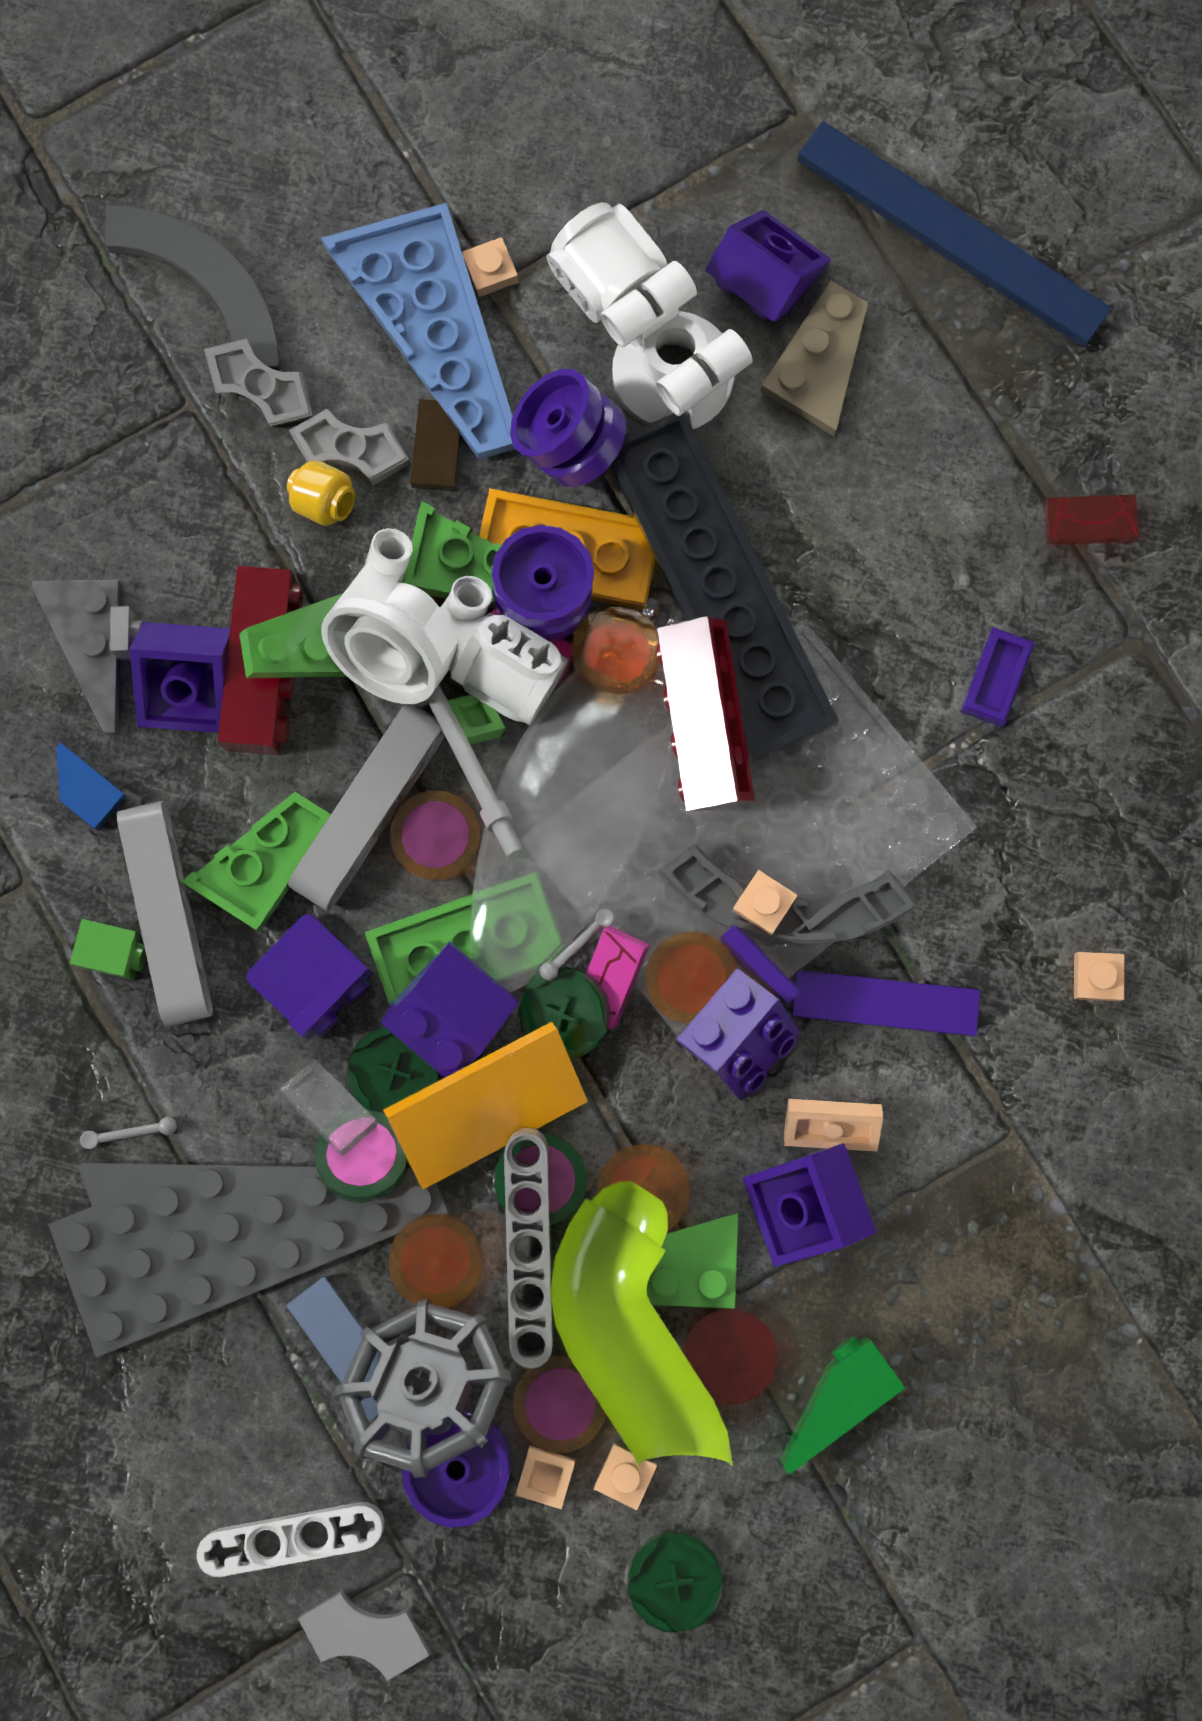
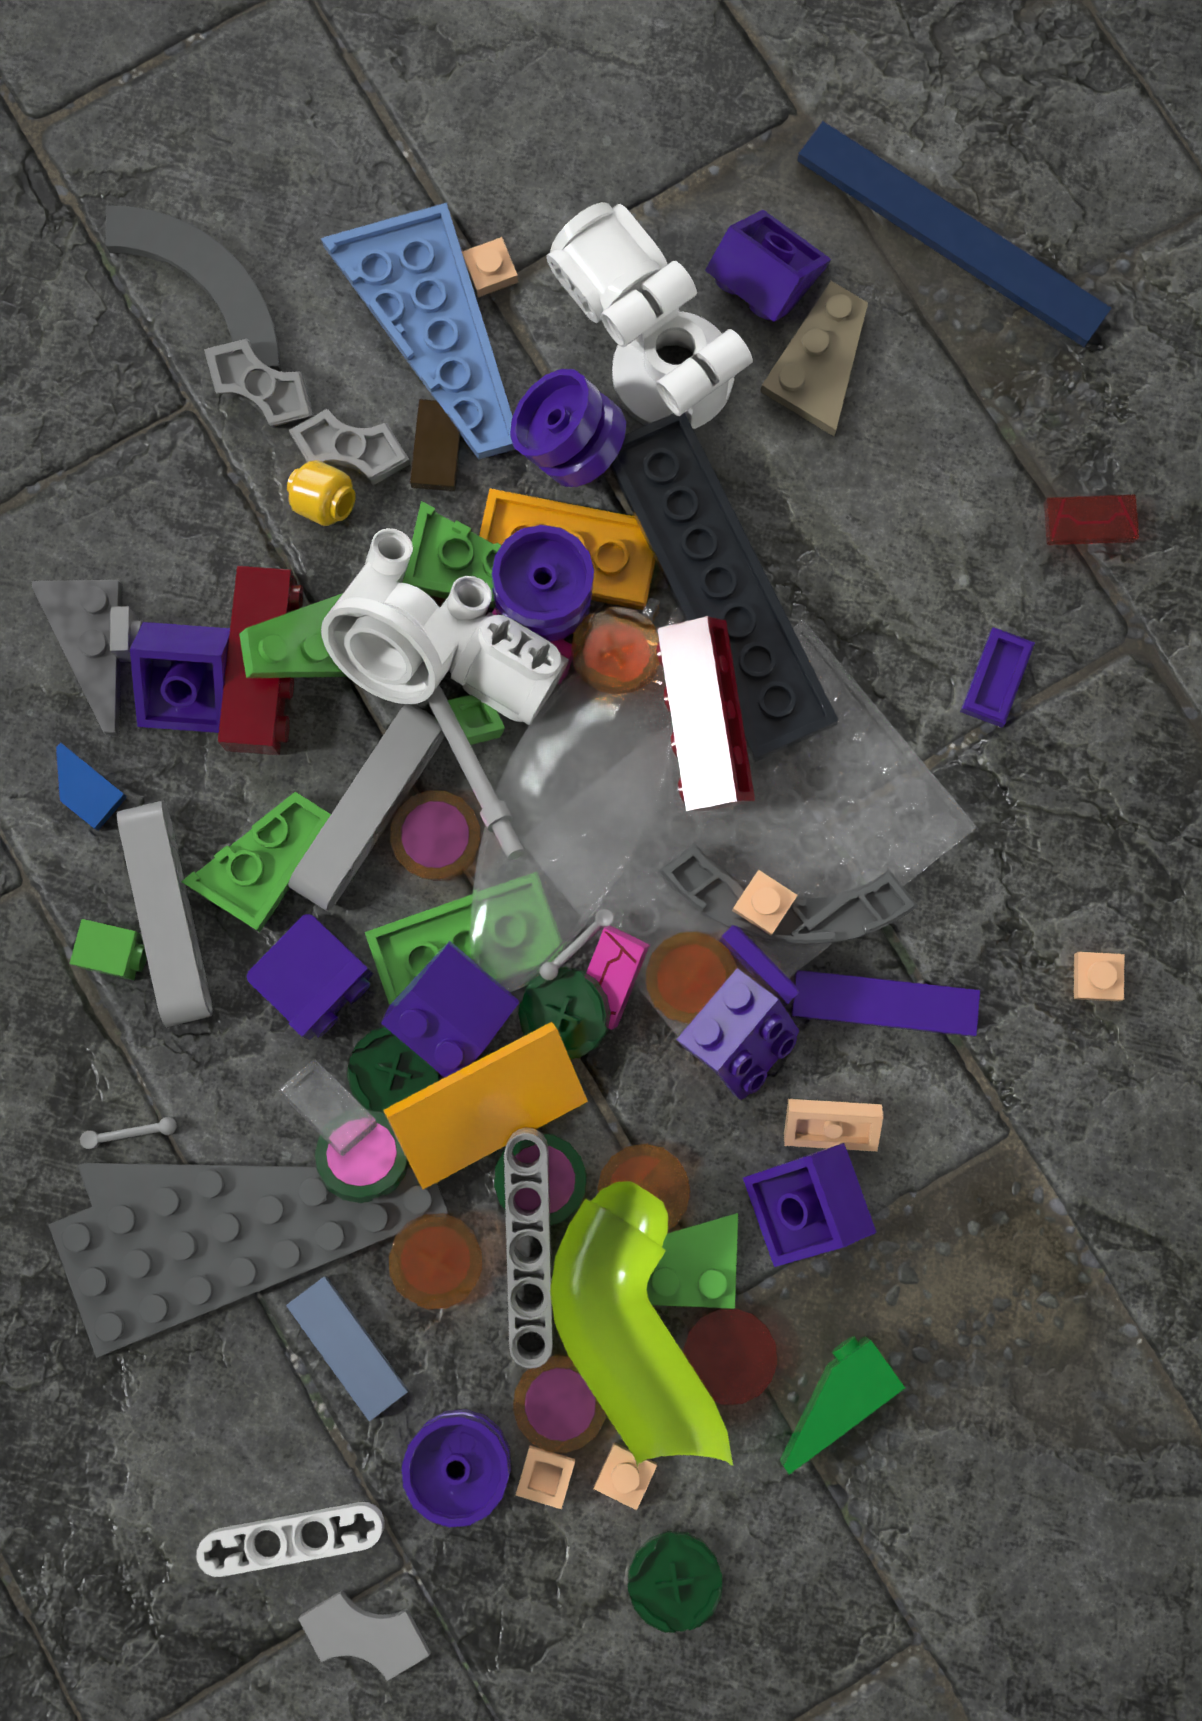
dark grey plate [335,1298,512,1478] -> none

